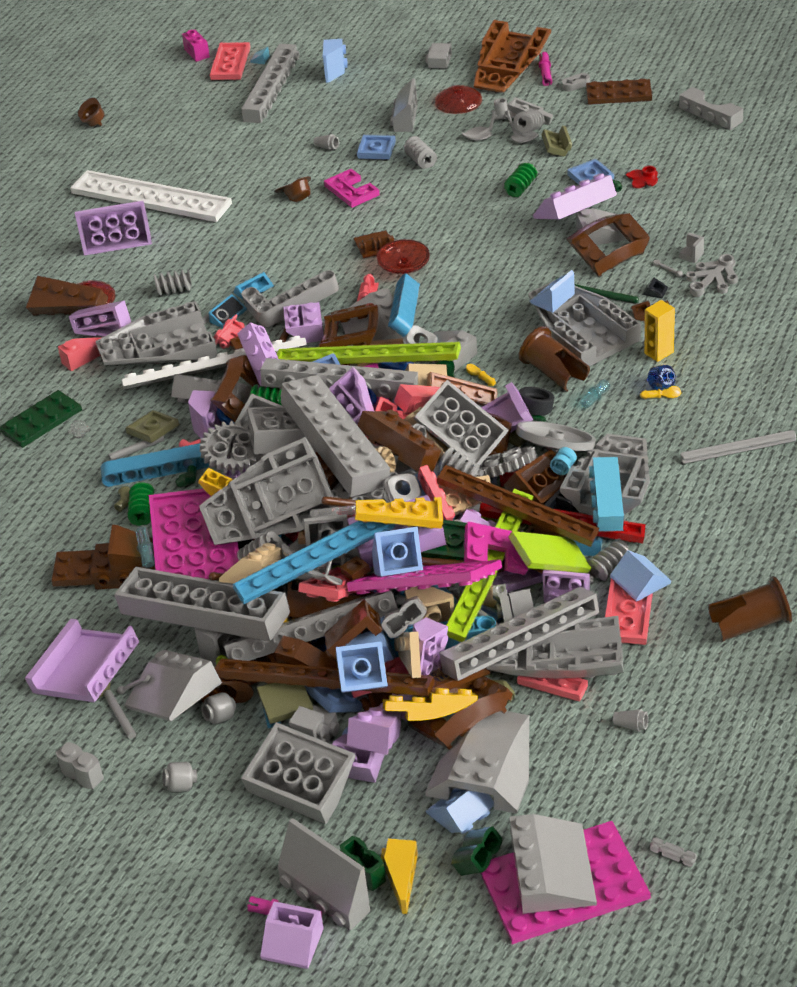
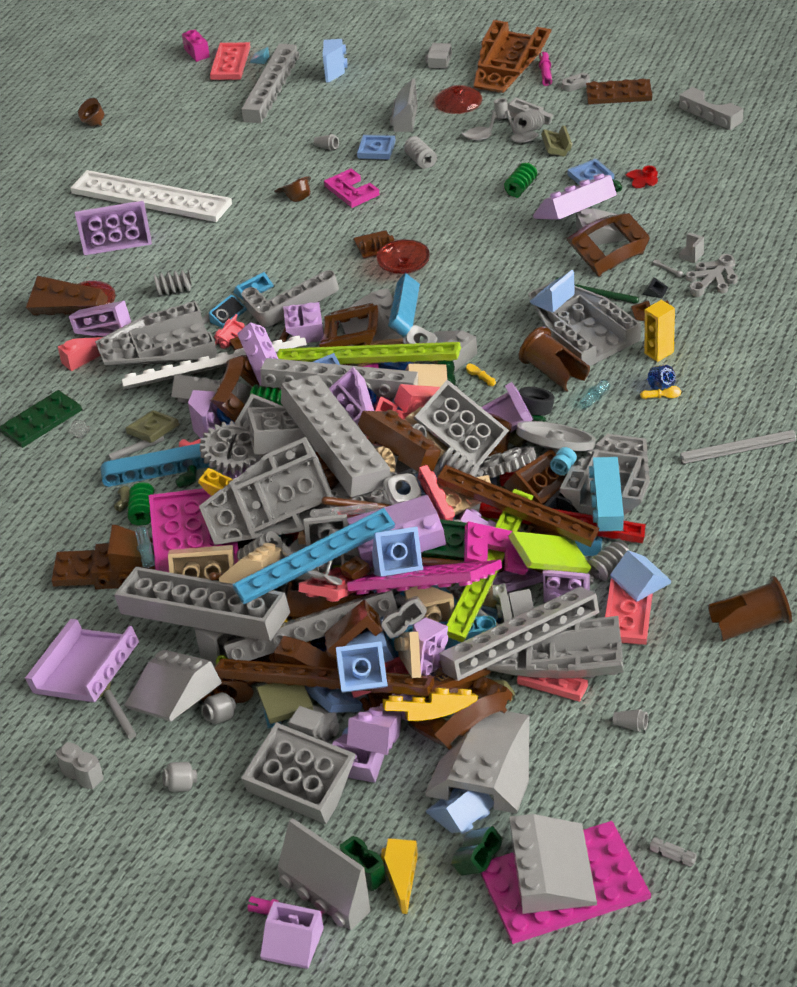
light grey hinge [117,673,150,694] -> none
yellow wing [355,497,443,529] -> none
coral hinge [357,274,379,301] -> none
tile [427,372,497,406] -> none
none -> tan slope [168,545,234,580]

